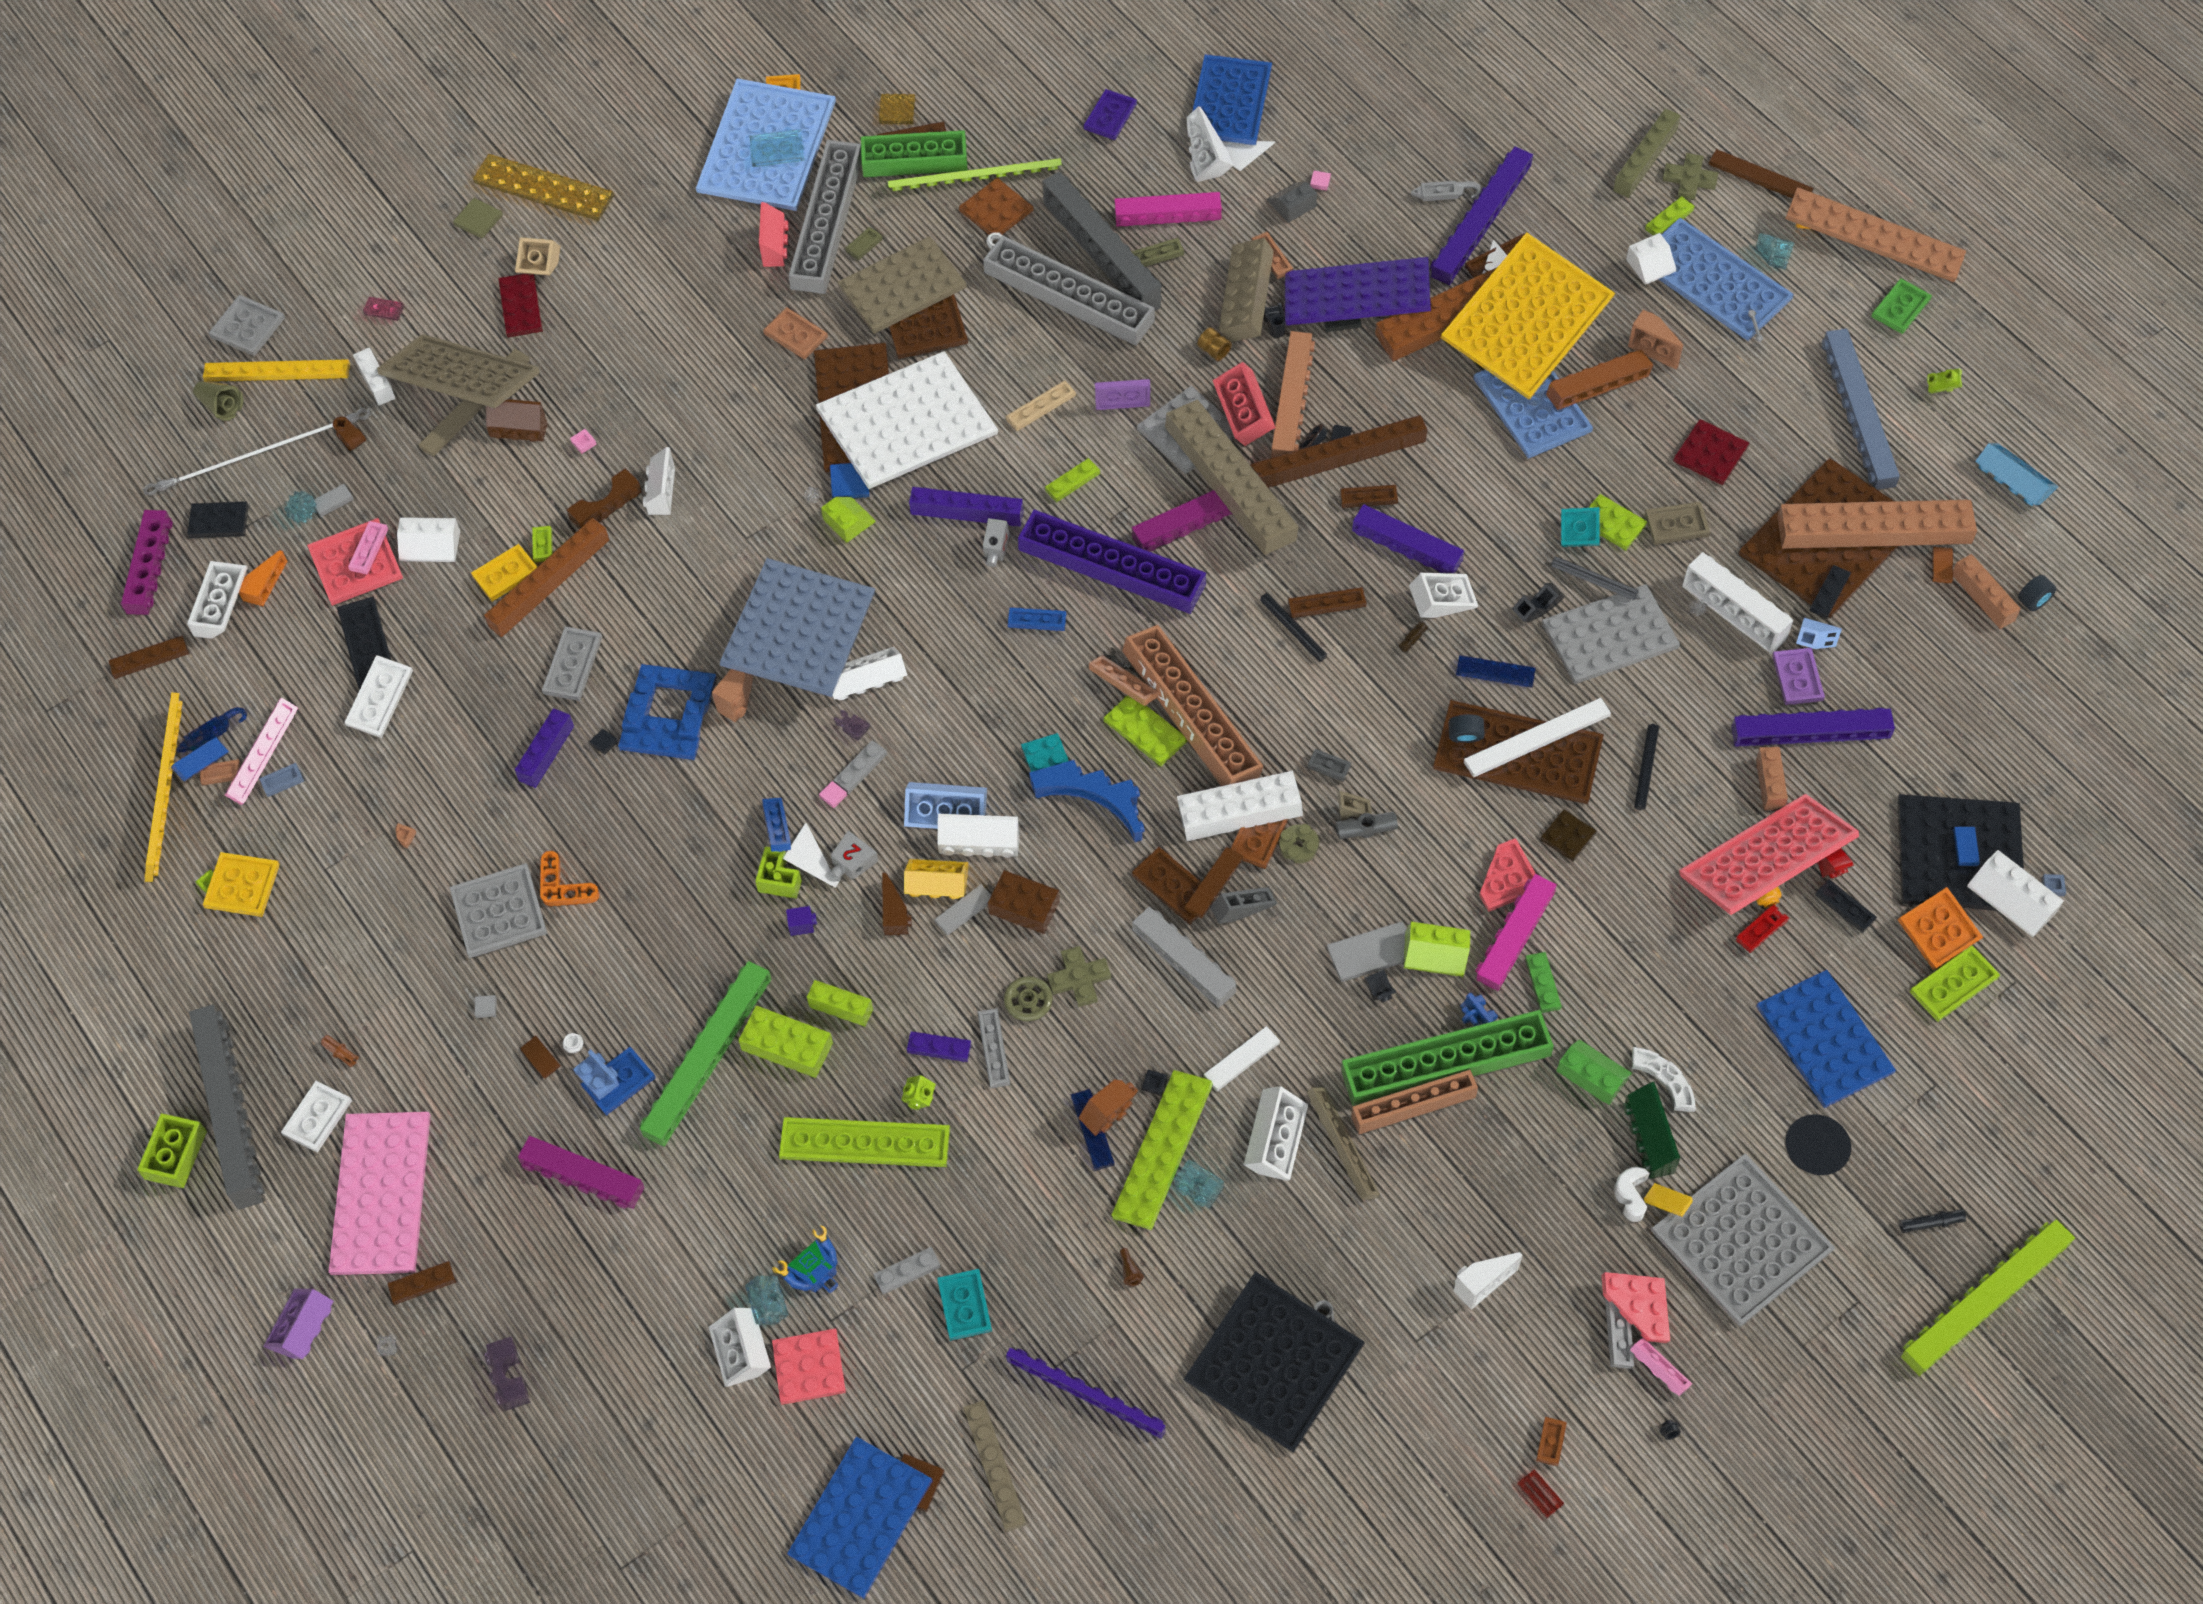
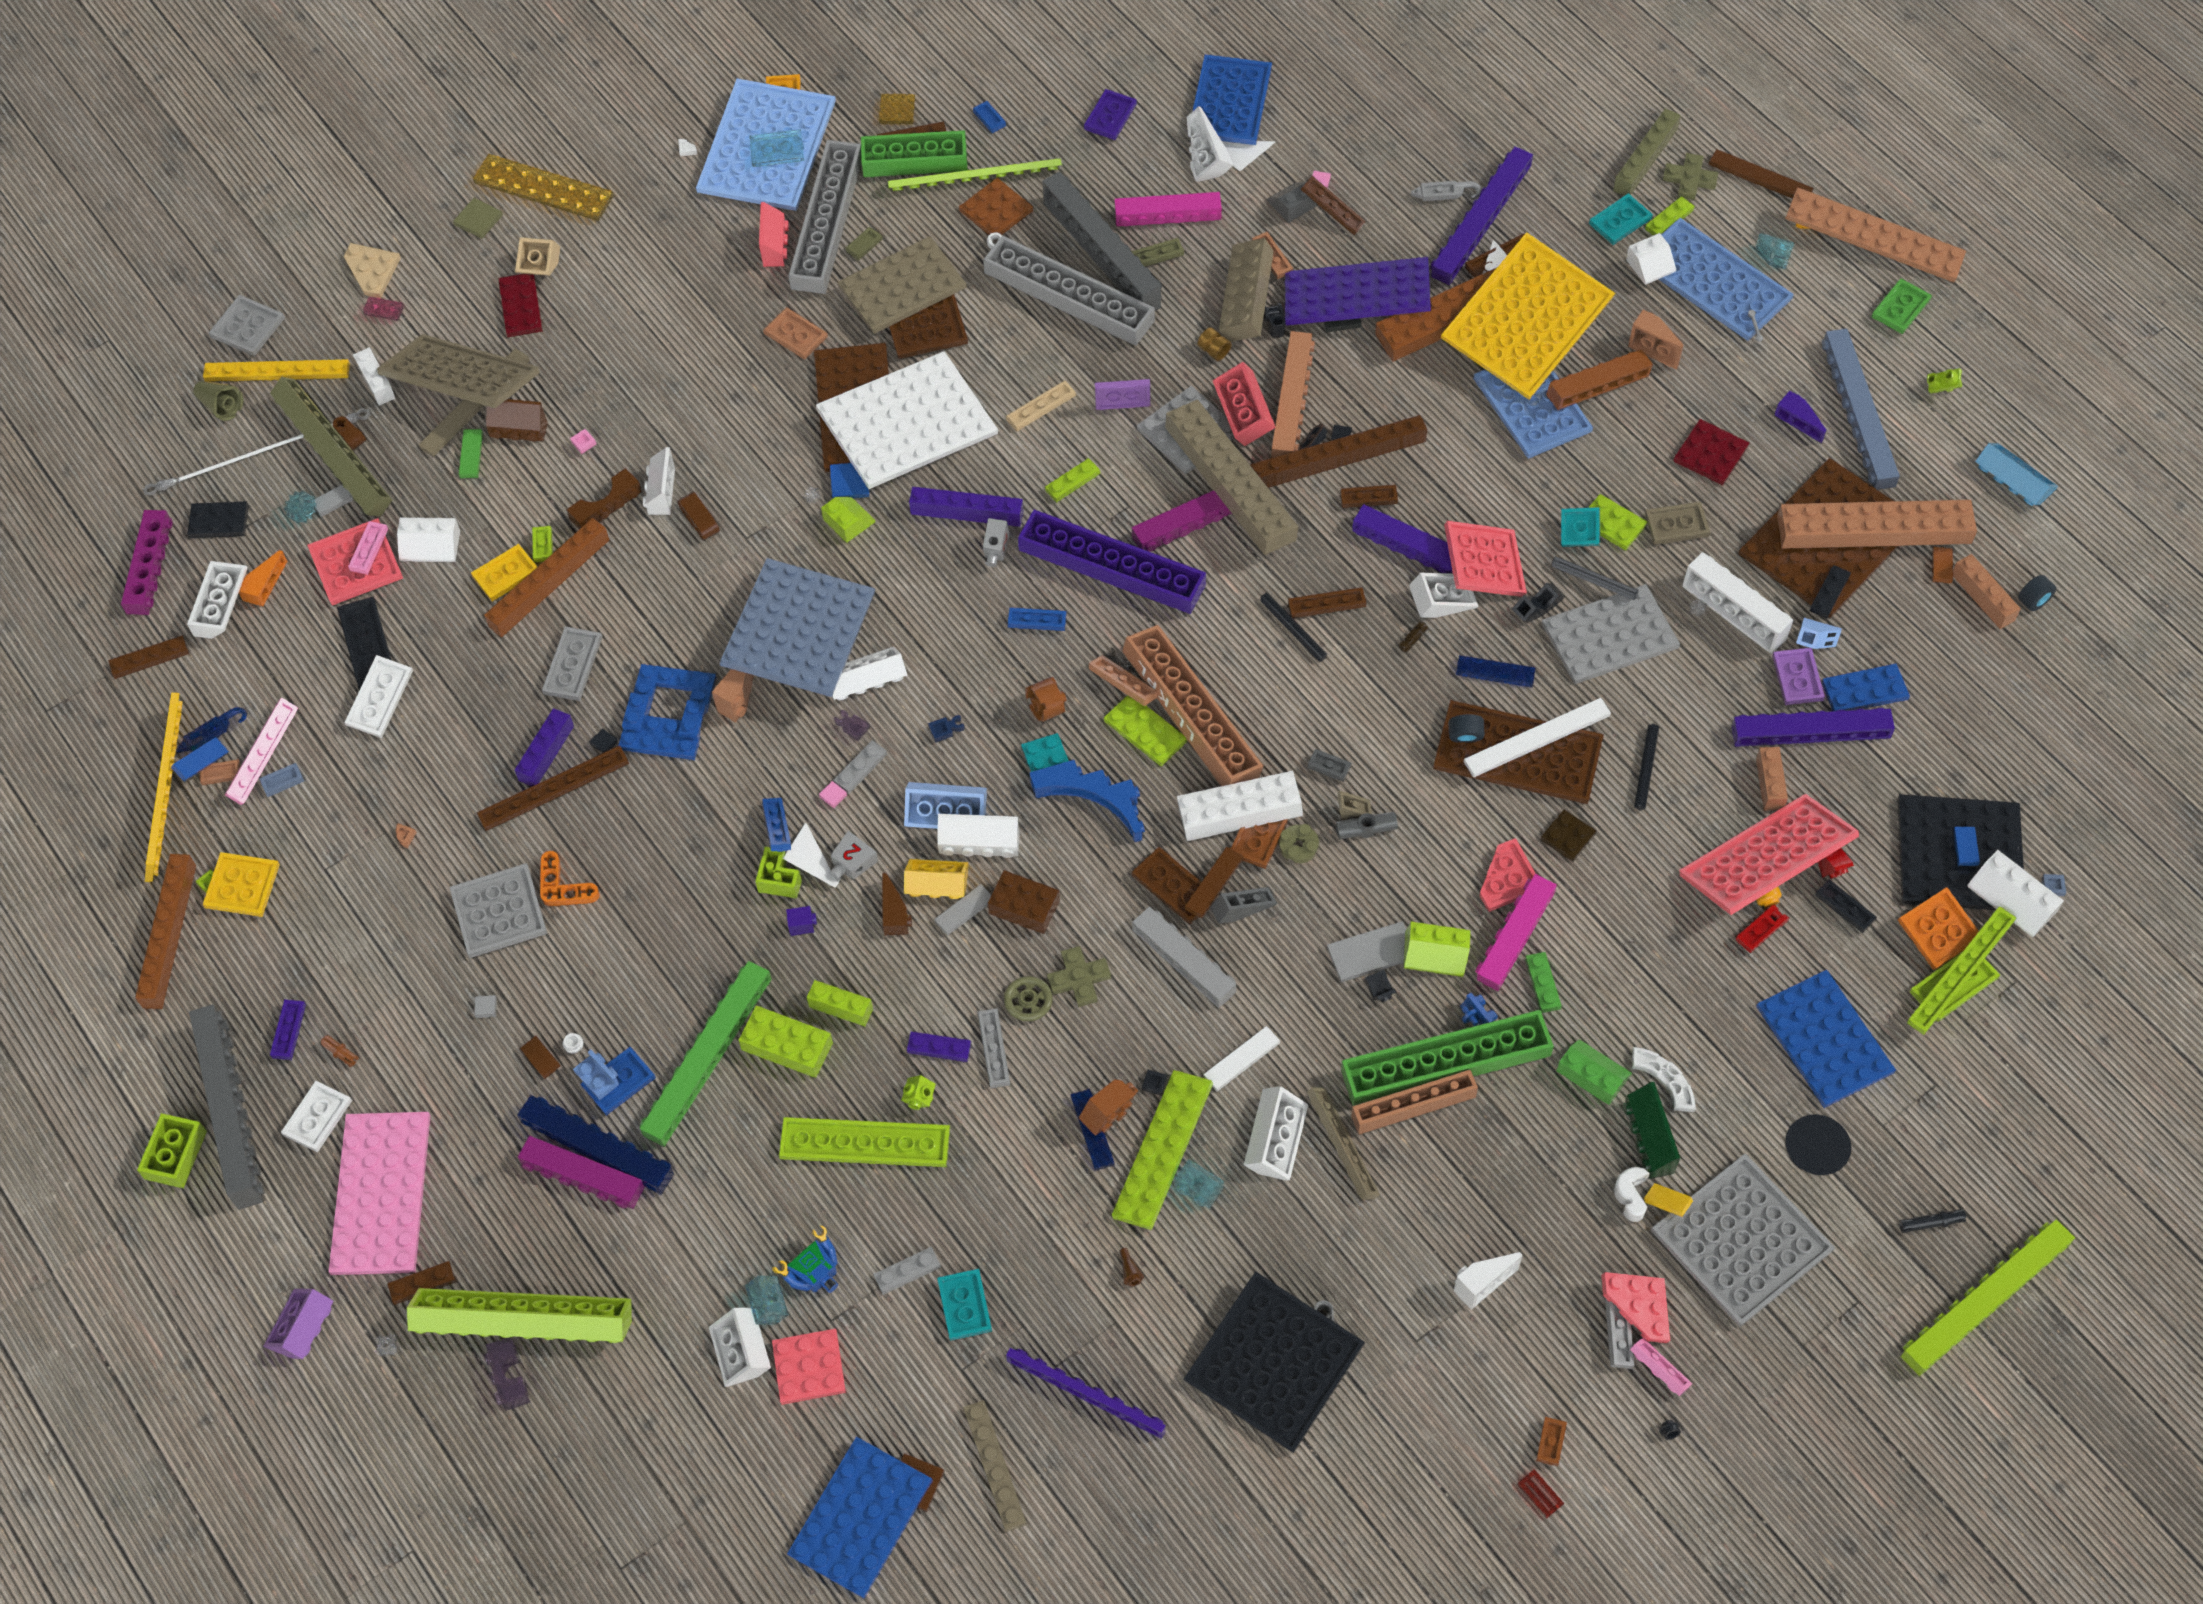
none -> dark orange brick [135,854,196,1009]
none -> olive brick [270,377,392,517]
none -> dark purple plate [270,999,306,1060]
none -> tan plate [344,243,401,298]
none -> lime brick [407,1288,632,1343]
none -> bright green tile [459,429,483,478]
none -> reddish brown plate [477,745,629,831]
none -> clear blue brick [517,1095,675,1195]
none -> reddish brown beam [677,492,720,541]
none -> white tile [678,139,697,156]
none -> dark blue plate [928,715,965,743]
none -> blue tile [973,101,1006,133]
none -> dark orange brick [1025,677,1067,722]
none -> reddish brown tile [1300,176,1366,235]
none -> coral plate [1444,521,1527,597]
none -> teal plate [1589,193,1653,245]
none -> dark purple slope [1775,391,1827,443]
none -> blue plate [1821,663,1910,711]
none -> lime plate [1907,906,2017,1035]

